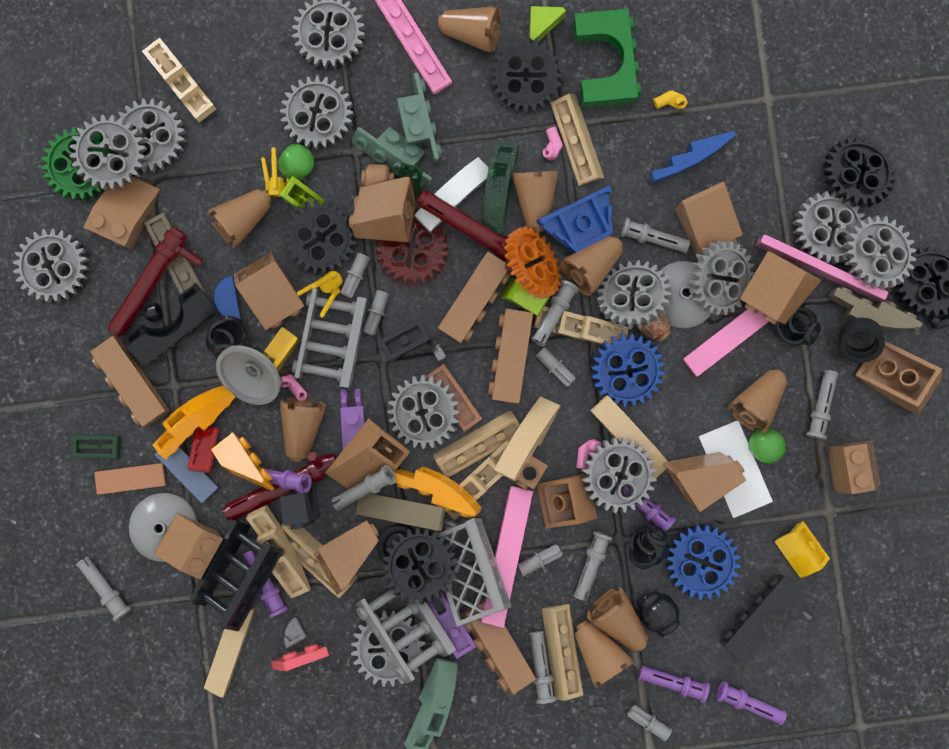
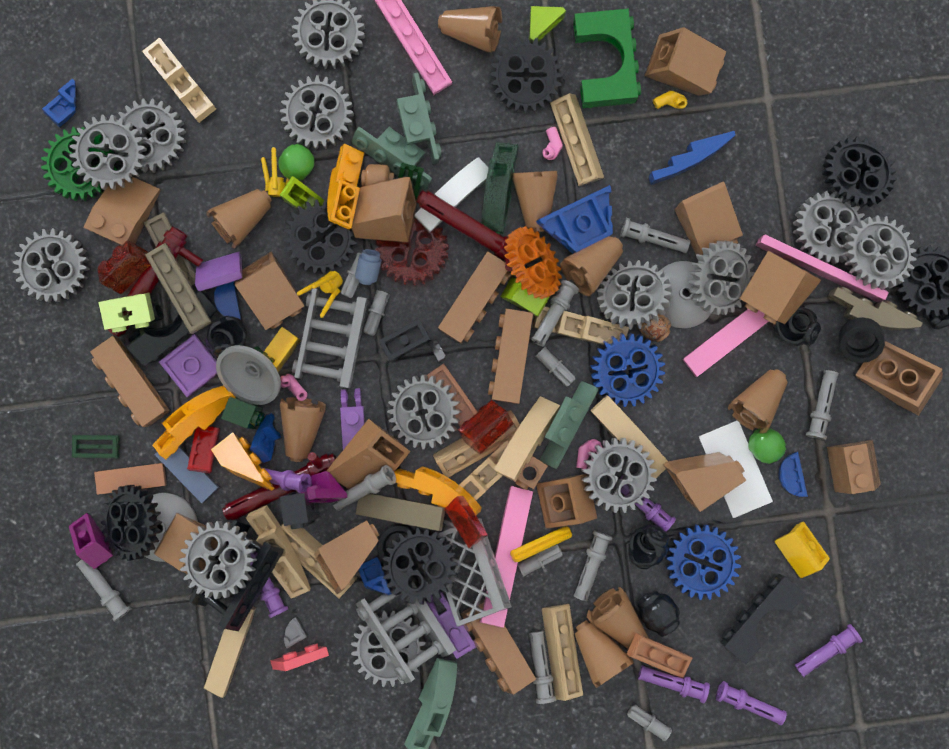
none -> blue slope [42,79,76,128]
none -> magenta slope [69,513,113,569]
none -> clear red brick [98,240,151,294]
none -> yellowish green brick [98,293,155,332]
none -> black gear [101,485,162,561]
none -> dark tan tile [145,243,212,334]
none -> medium lavender tile [159,334,218,398]
none -> light grey gear [179,521,257,599]
none -> medium lavender tile [195,252,242,291]
none -> dark green brick [221,397,265,429]
none -> blue slope [250,413,281,463]
none -> magenta slope [303,471,347,503]
none -> light orange slope [327,144,364,230]
none -> sand blue brick [355,249,382,285]
none -> blue slope [358,557,392,595]
none -> clear red slope [444,496,488,548]
none -> clear red brick [458,400,514,455]
none -> yellow axle [510,526,572,562]
none -> sand green bracket [540,381,598,469]
none -> nougat tile [626,633,692,678]
none -> medium nougat slope [645,27,726,96]
none -> blue tile [779,452,808,497]
none -> medium lavender pin [795,624,863,677]

